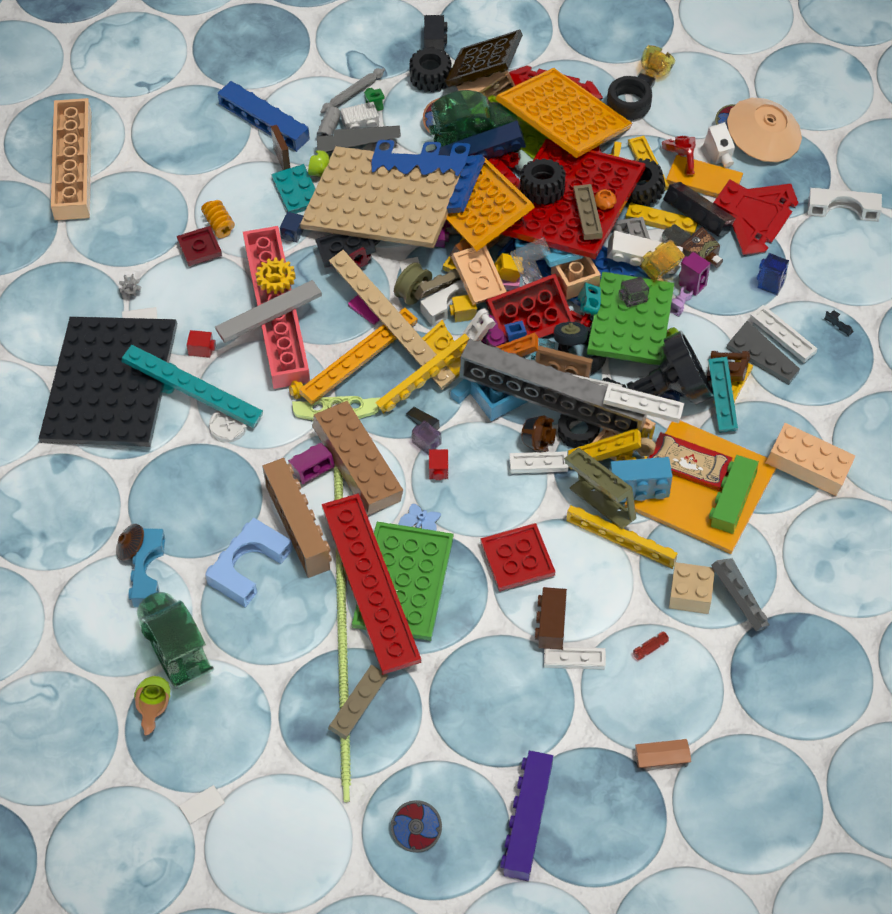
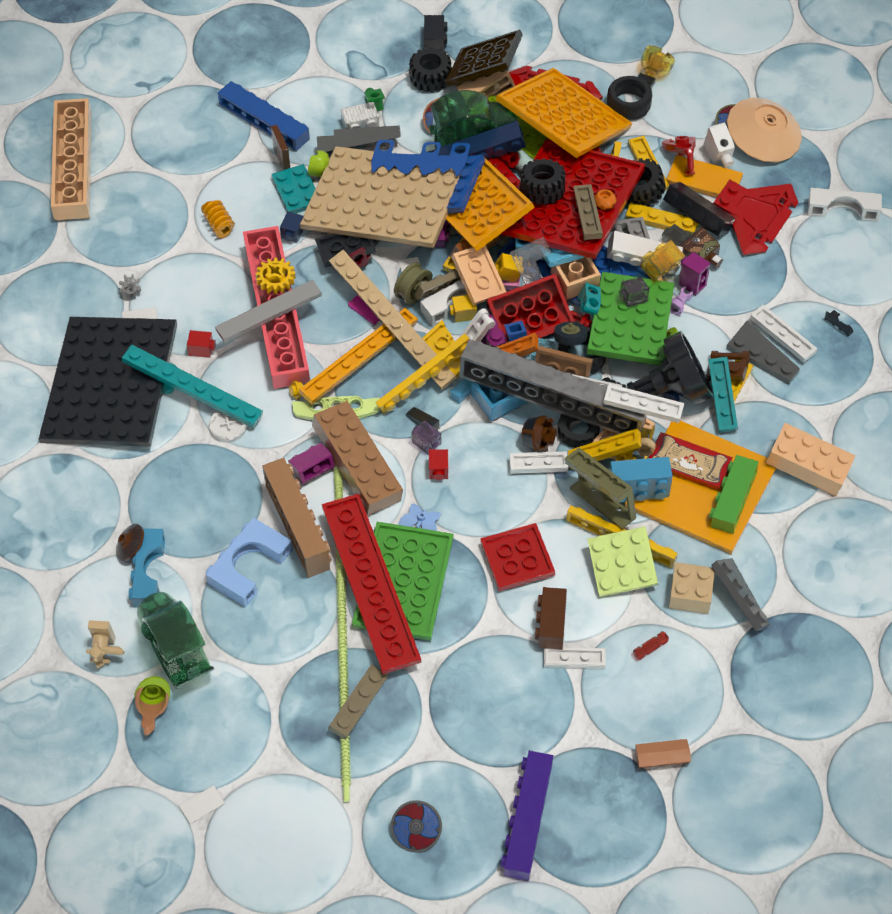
dark red plate [176,226,222,267] -> none
light grey axle [317,106,341,136] -> none
light grey wheel [320,68,385,113] -> none
clear blue brick [757,253,789,296] -> none
none -> tan piece [86,620,125,668]
none -> yellowish green plate [587,526,658,597]

